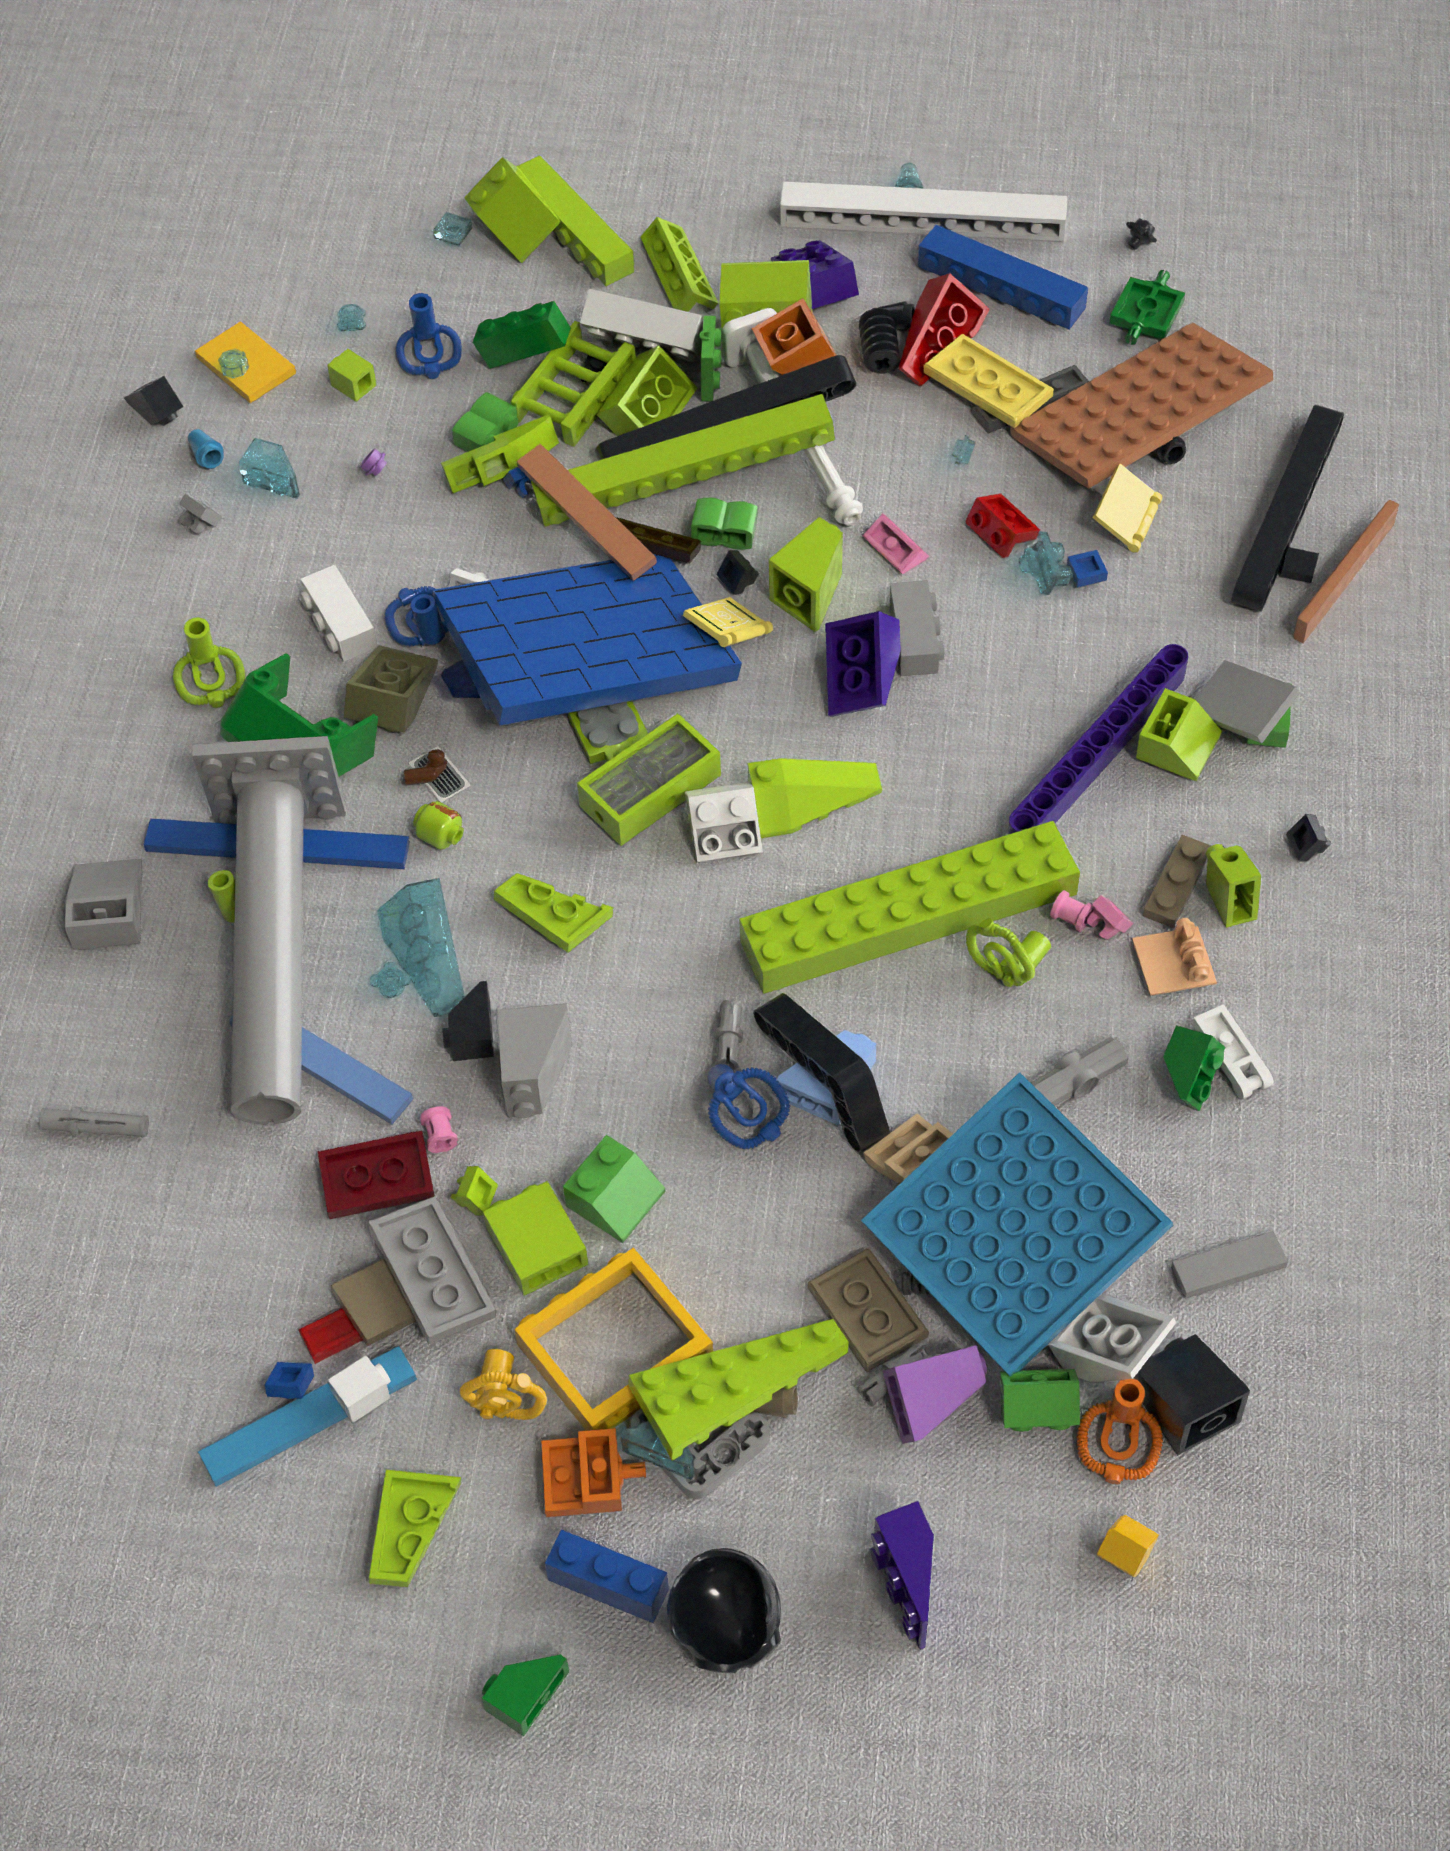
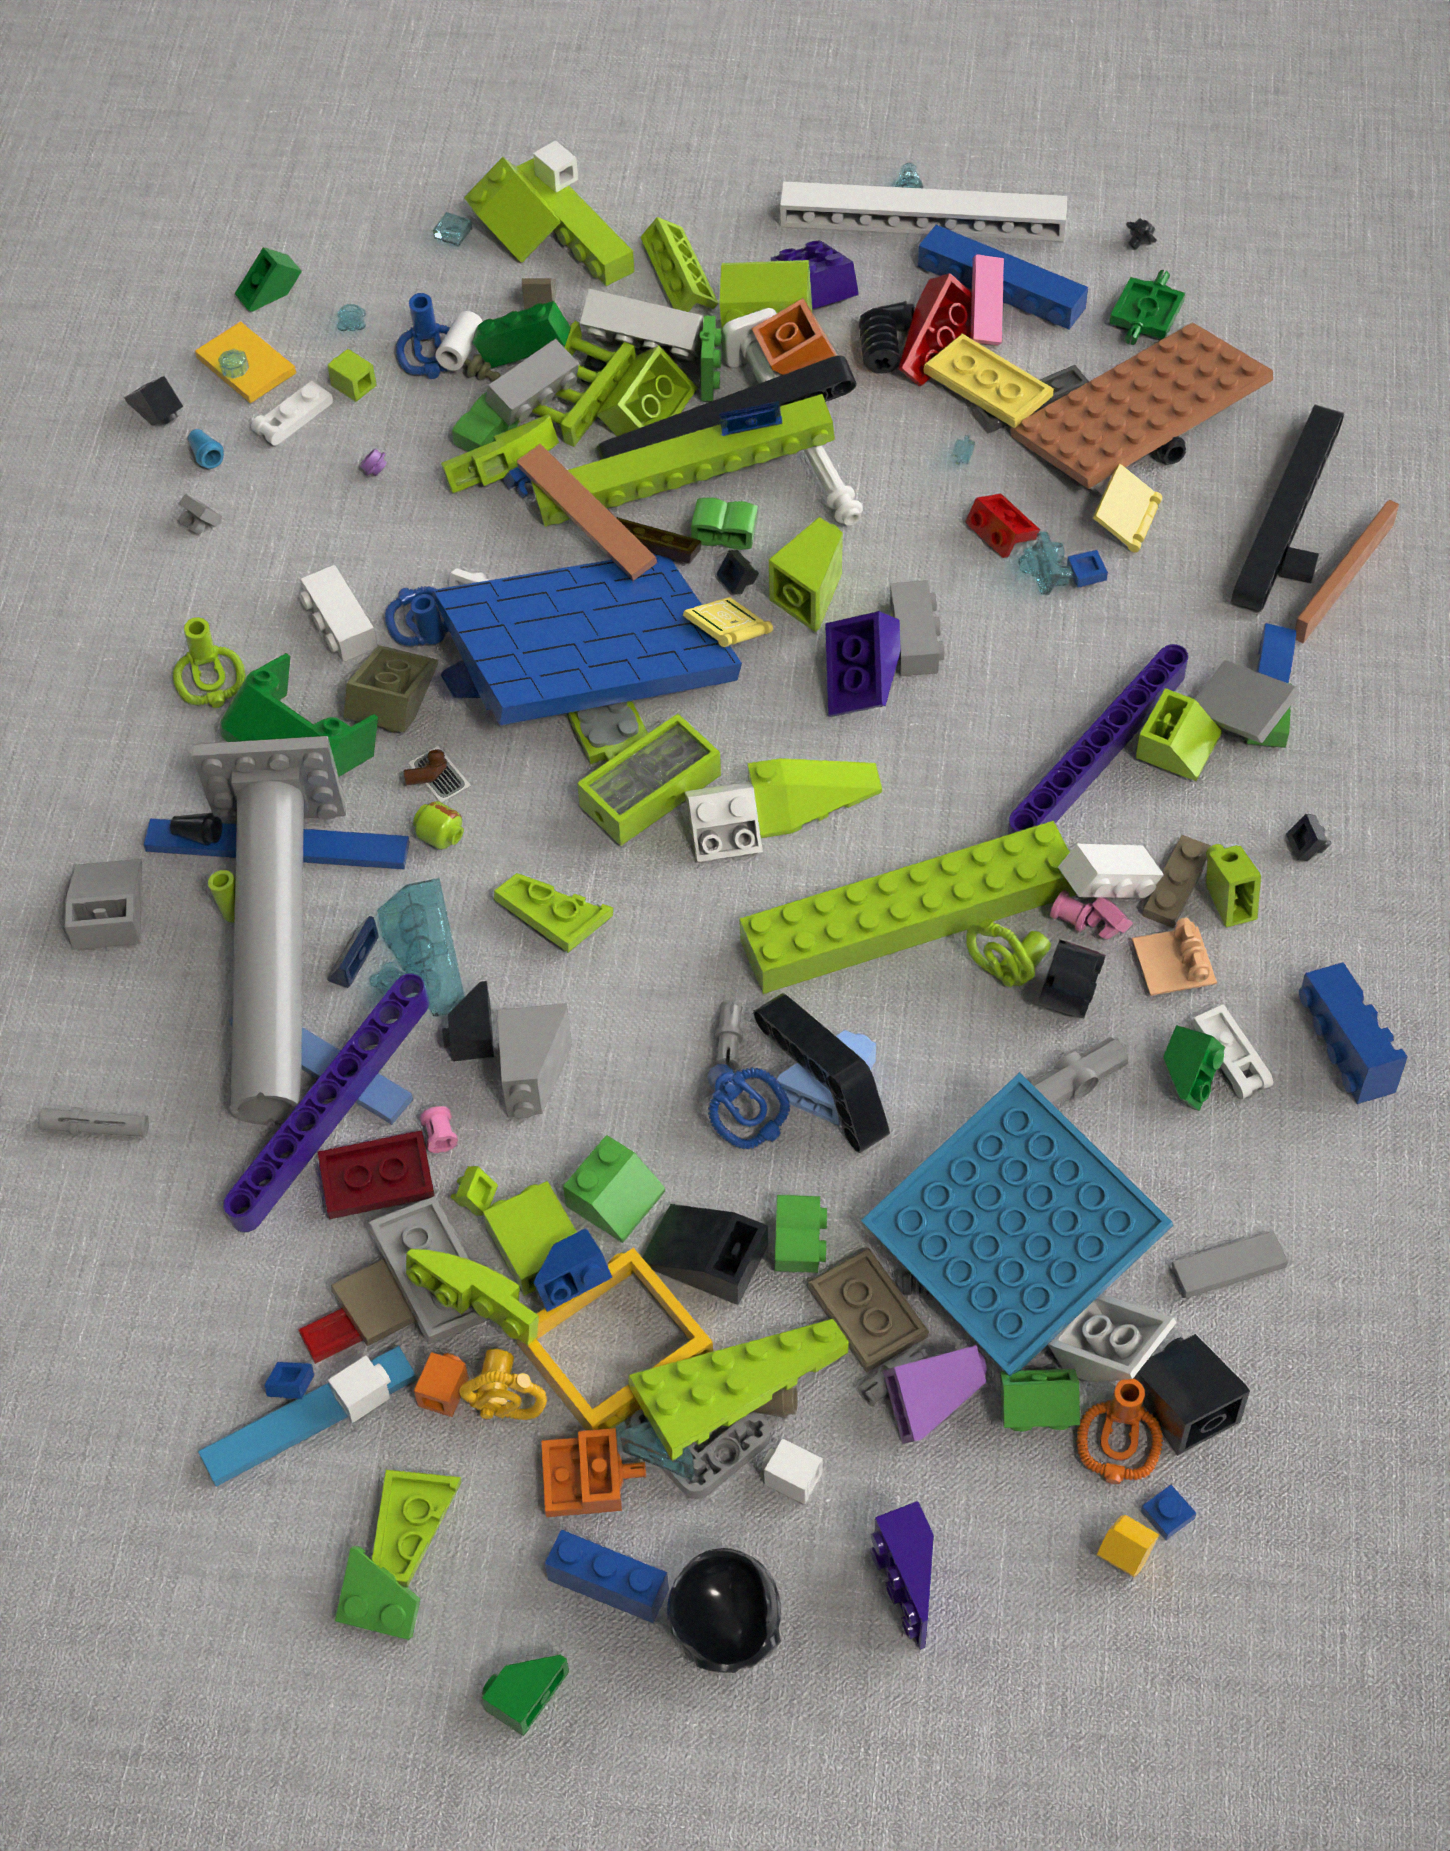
clear light blue slope [239,438,300,499] -> none
bright pink slope [862,513,929,574] -> none
tan slope [864,1114,953,1183] -> none
none -> black cone [170,813,223,845]
none -> dark purple beam [223,973,430,1232]
none -> green slope [235,247,302,312]
none -> white plate [251,380,333,446]
none -> dark blue slope [327,916,379,988]
none -> bright green wing [335,1546,421,1640]
none -> lime slope [406,1249,539,1346]
none -> orange brick [414,1352,469,1417]
none -> white brick [436,311,483,370]
none -> olive hair [464,354,501,382]
none -> light grey brick [485,339,579,426]
none -> dark tan slope [522,278,556,309]
none -> white brick [533,140,578,192]
none -> blue slope [533,1228,613,1312]
none -> black slope [642,1204,768,1305]
none -> clear blue slope [719,401,782,436]
none -> white brick [761,1438,823,1505]
none -> bright green brick [775,1195,827,1273]
none -> bright pink tile [971,255,1004,346]
none -> black brick [1038,939,1106,1019]
none -> white brick [1058,844,1164,898]
none -> blue plate [1141,1484,1196,1540]
none -> blue slope [1256,623,1296,683]
none -> blue wedge [1299,962,1408,1104]

